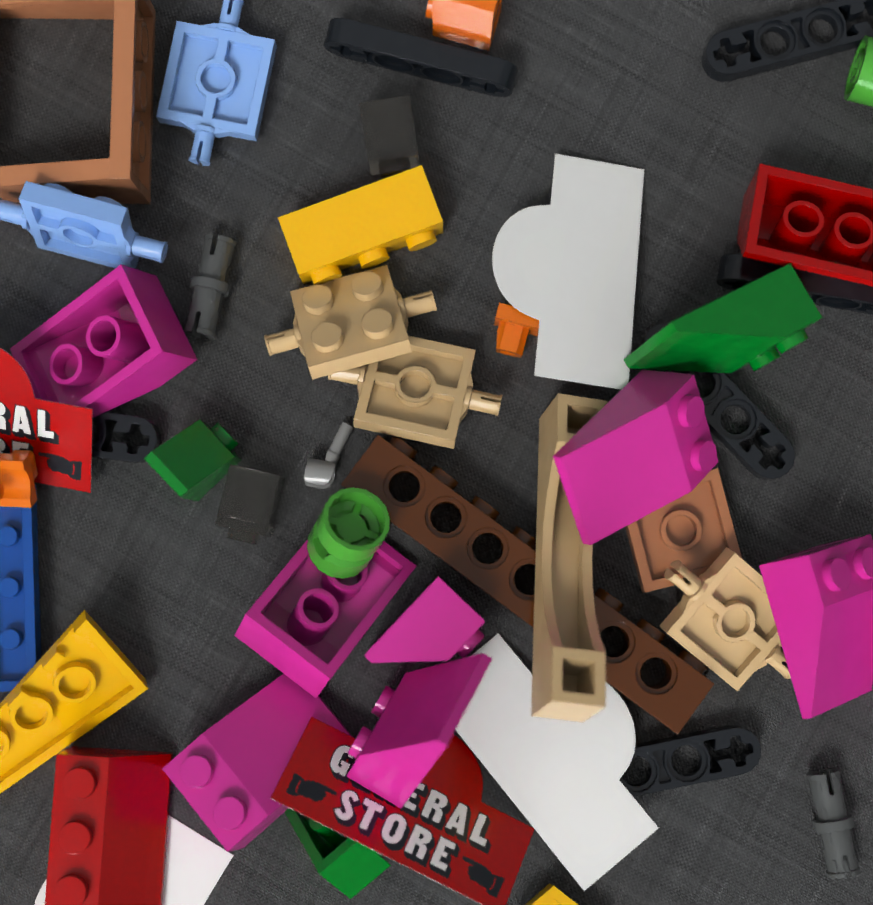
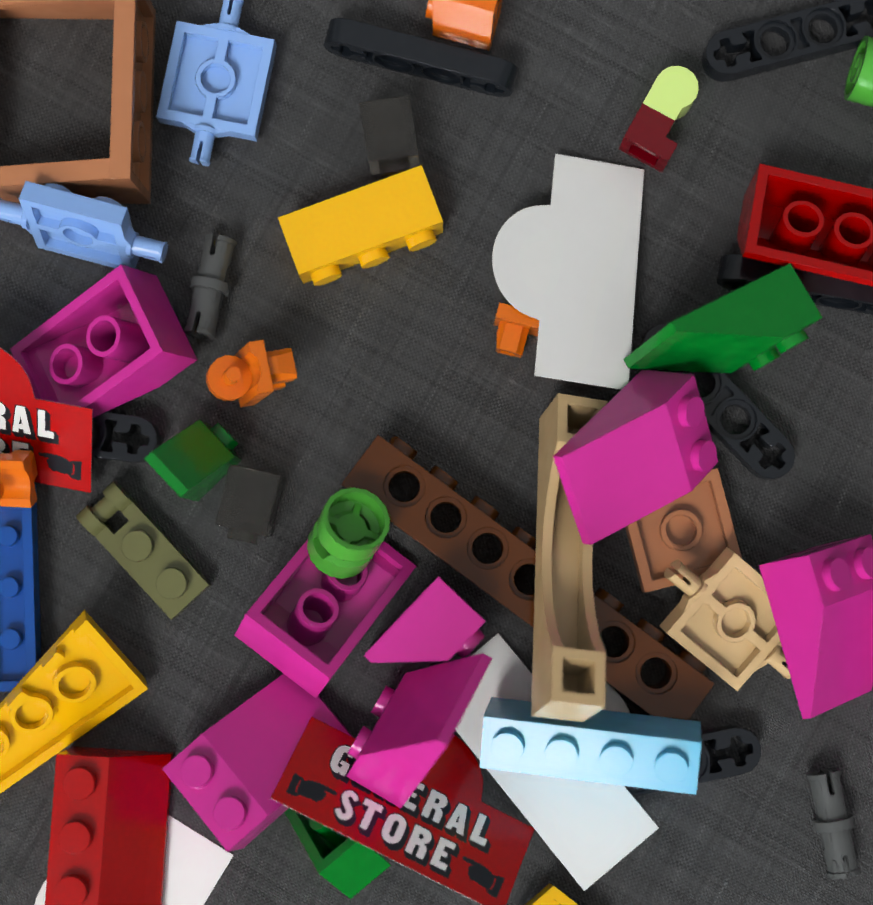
tan plate [264,265,437,380] -> none
light grey hand [304,422,353,489] -> none
tan plate [328,335,503,449] -> none
none -> olive plate [76,481,212,620]
none -> orange hips [206,340,297,408]
none -> brick [480,697,702,795]
none -> leg [619,66,699,173]

